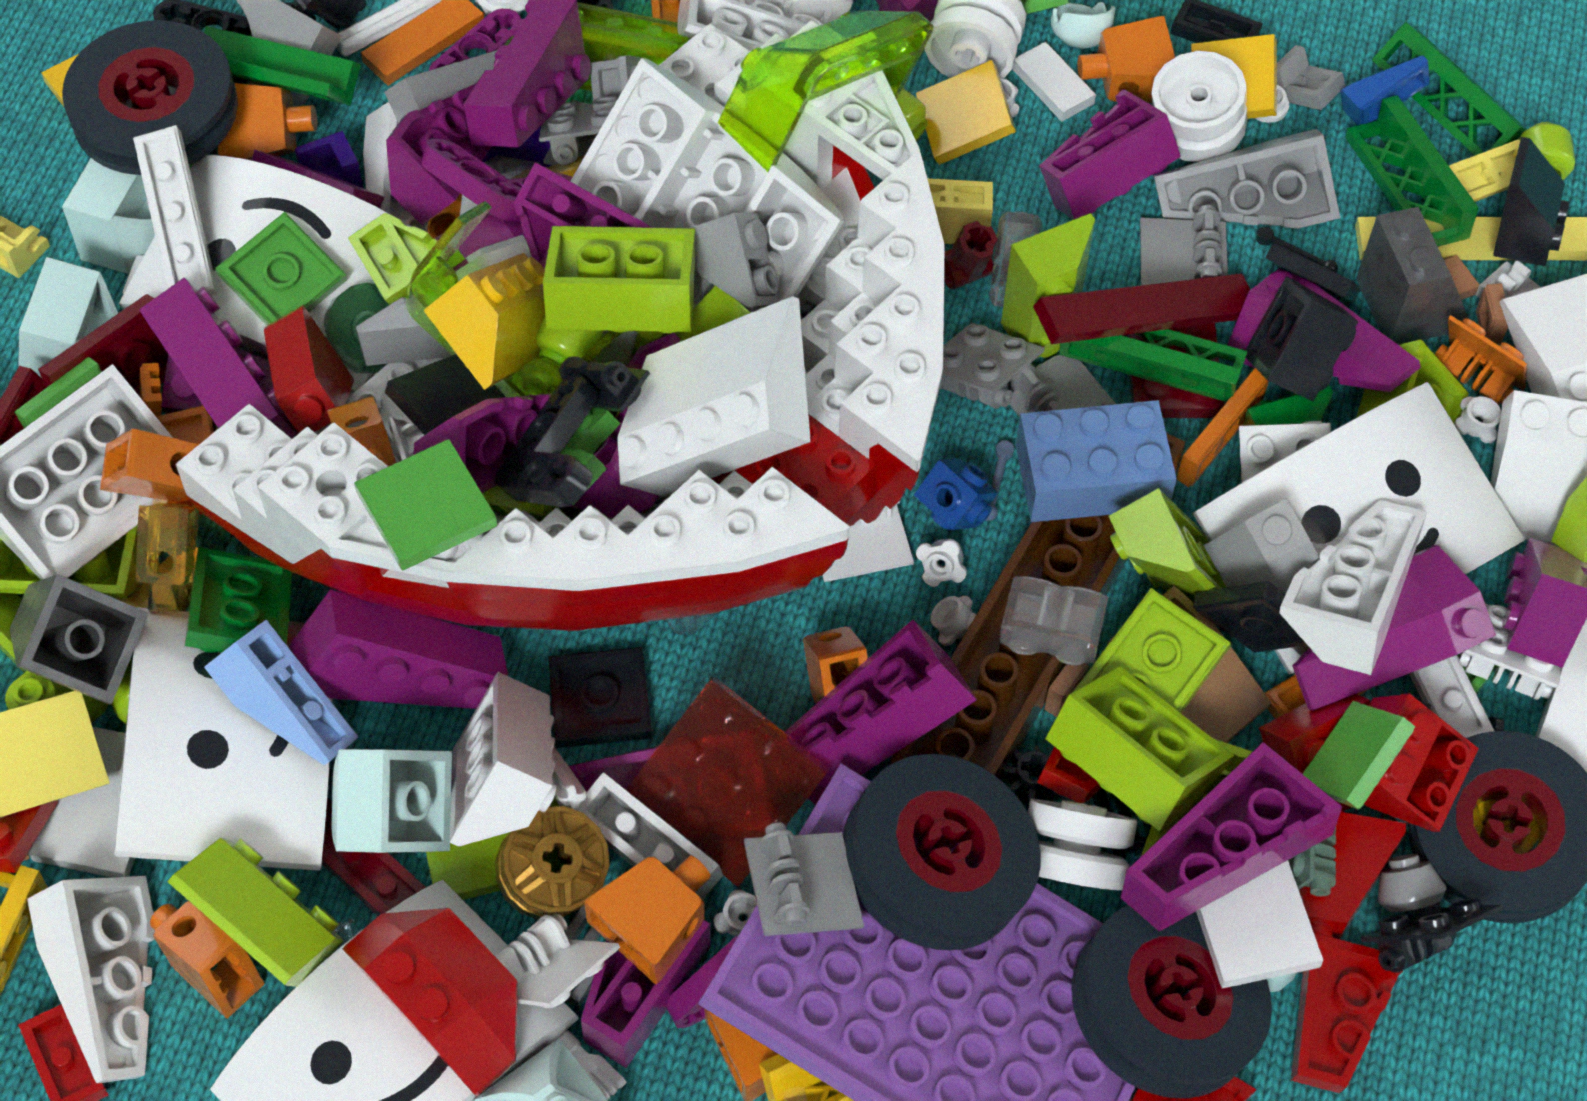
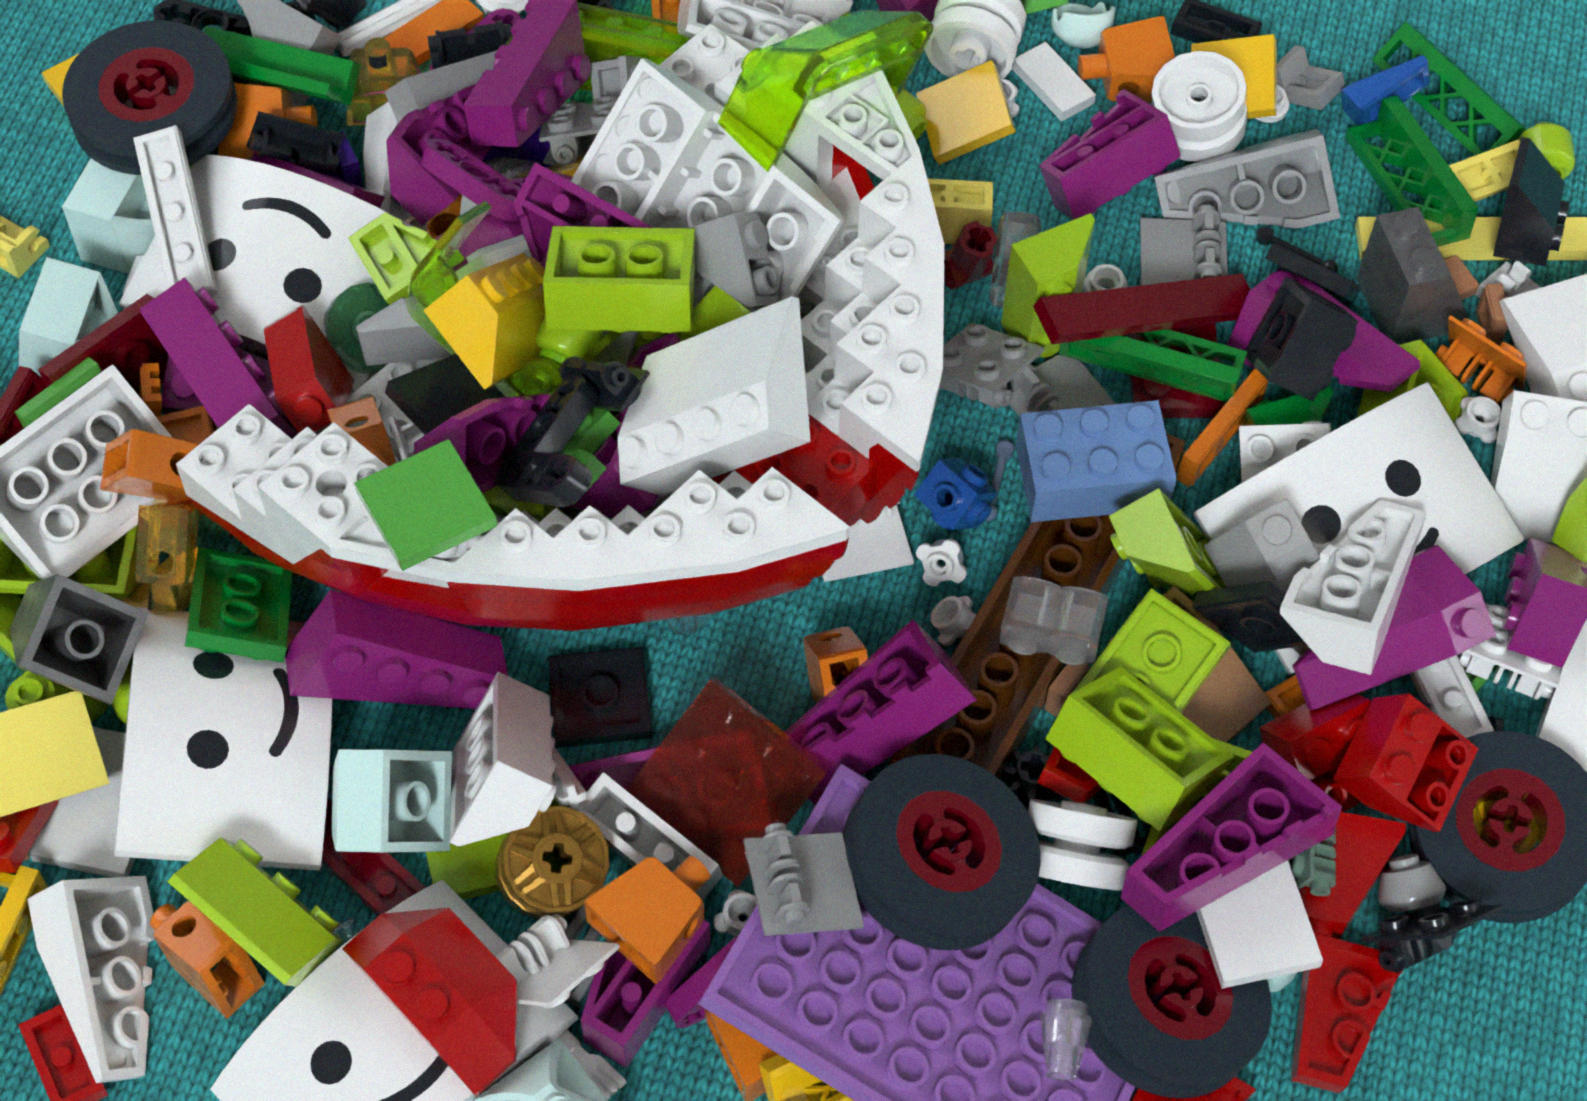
light blue slope [204,620,359,765] -> none
bright green tile [215,212,347,325] -> none
bright green tile [1303,701,1415,810] -> none
none -> black hinge [246,111,343,174]
none -> clear yellow torso [346,38,421,126]
none -> black hinge [427,21,513,69]
none -> clear cone [1040,999,1092,1081]
none -> white plate [1084,264,1128,292]

